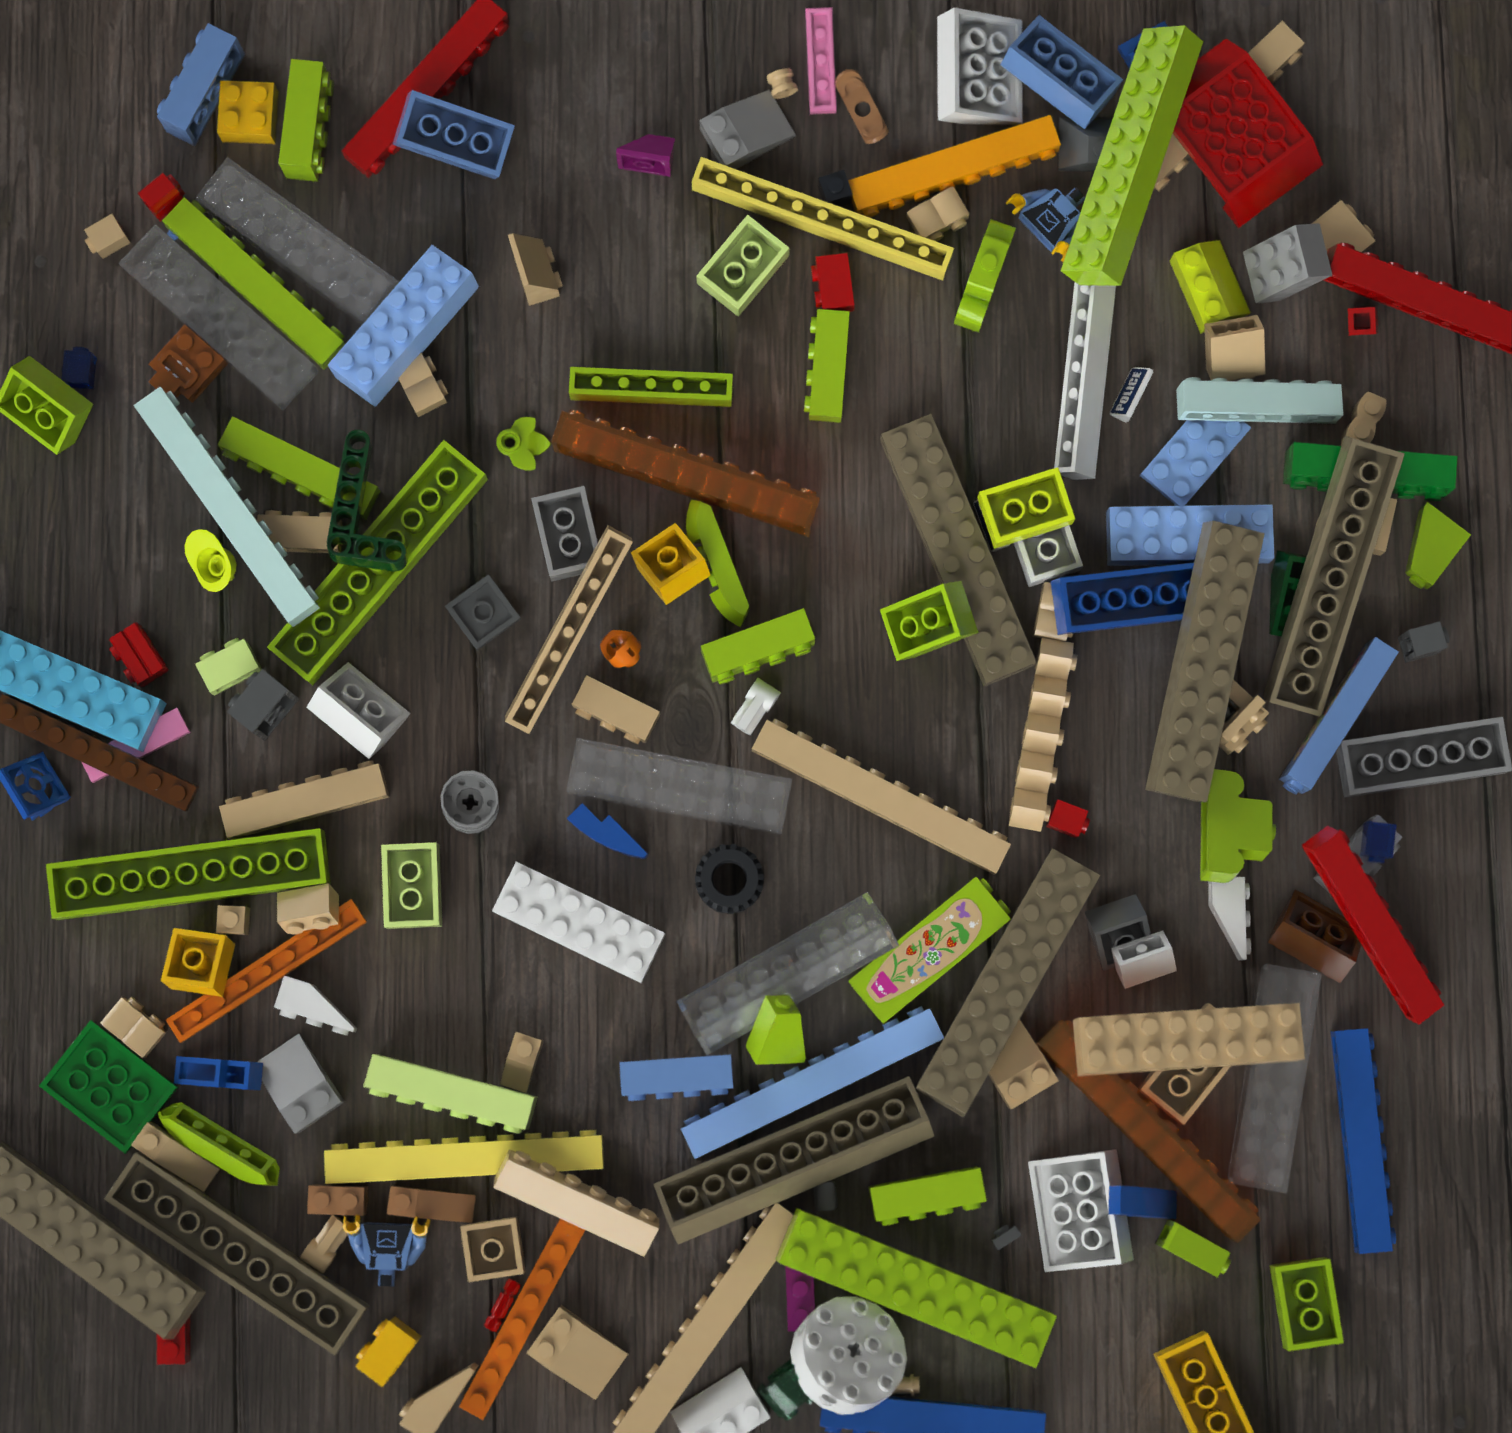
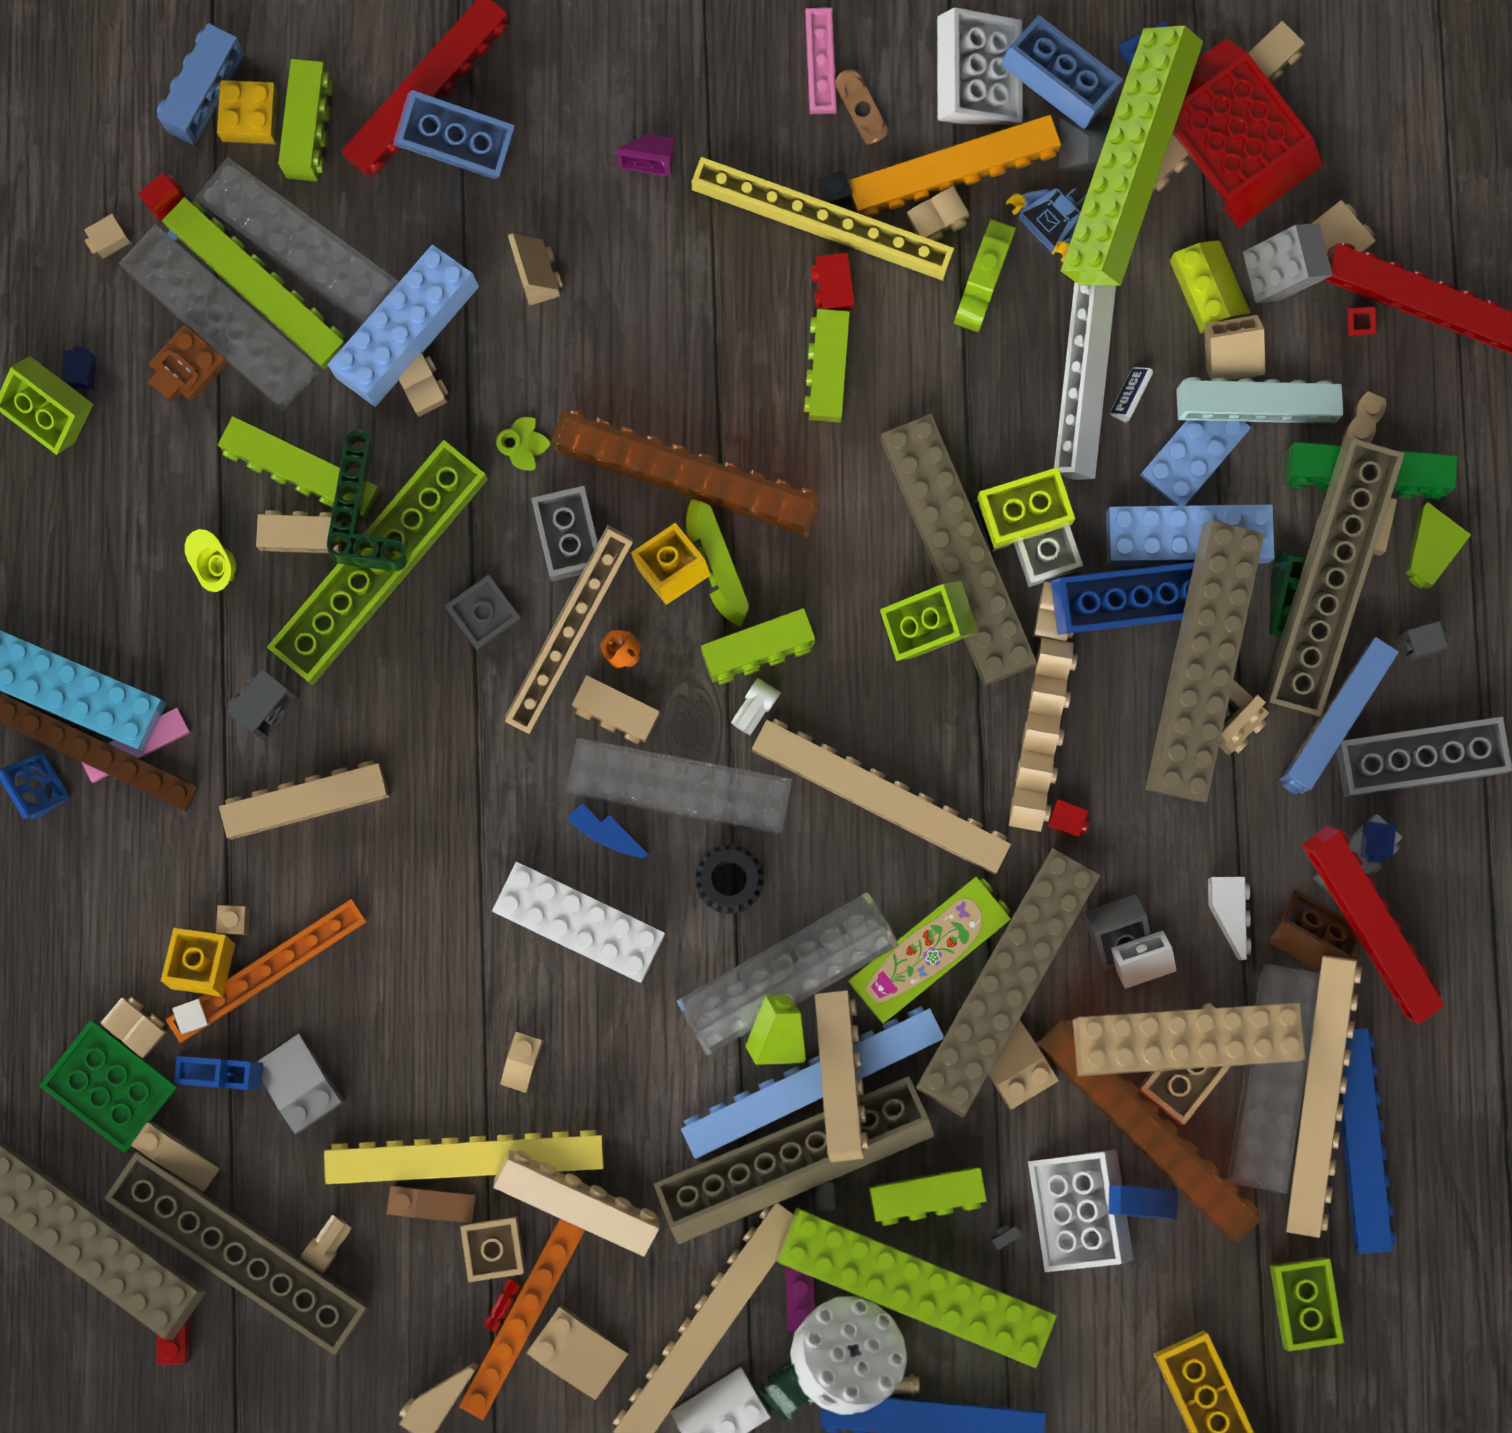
lime brick [46,828,331,920] -> none
red brick [109,622,169,687] -> none
light aqua brick [134,387,319,627] -> none
lime brick [158,1102,280,1186] -> none
yellowish green brick [195,638,262,696] -> none
white slope [274,976,357,1036] -> none
tan brick [277,883,339,934] -> none
white slope [306,662,410,759] -> none
medium nougat brick [307,1185,368,1216] -> none
torso [343,1215,431,1286] -> none
yellow brick [355,1316,422,1387] -> none
yellowish green brick [363,1054,538,1134] -> none
yellowish green brick [381,842,442,929] -> none
light grey wheel [441,770,499,834] -> none
lime brick [569,367,733,407] -> none
medium blue brick [620,1055,733,1101] -> none
yellowish green brick [696,215,789,317] -> none
light grey slope [700,90,796,169] -> none
tan wheel [767,68,798,99] -> none
lime slope [1155,1220,1231,1278] -> none
lime brick [1200,769,1276,883] -> none
none -> white tile [172,999,209,1034]
none -> tan brick [815,990,868,1162]
none -> tan brick [1286,955,1362,1238]

